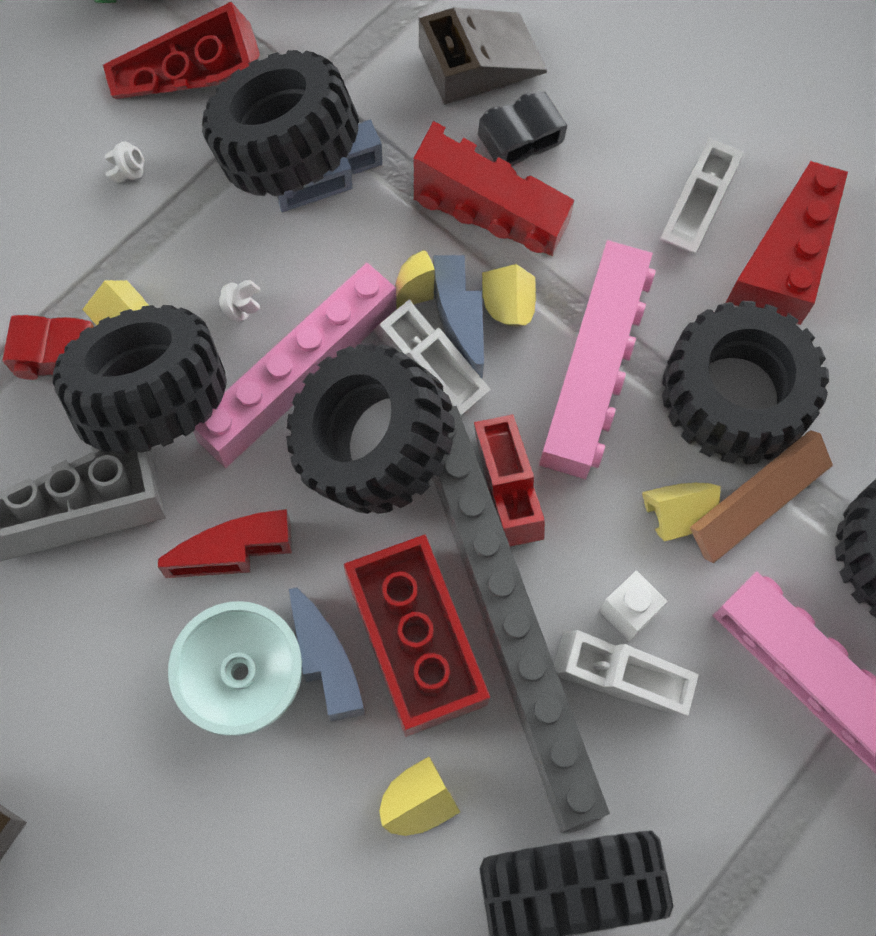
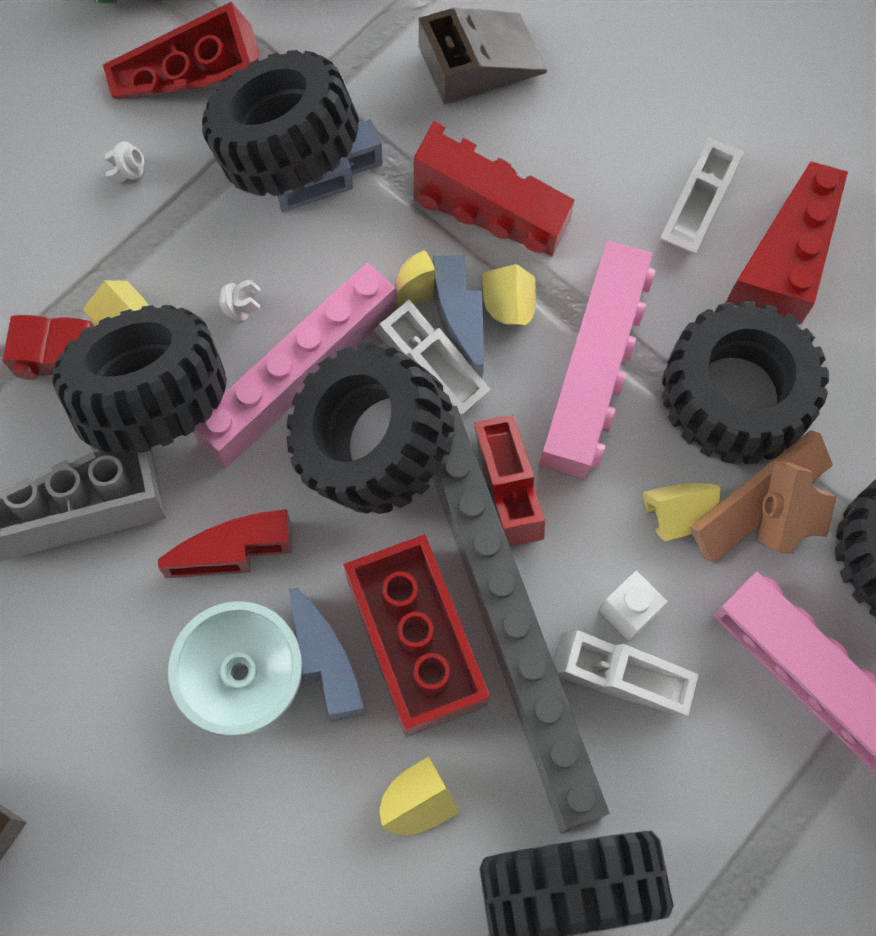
black brick [478,91,568,166] -> none
none -> nougat brick [757,460,837,554]

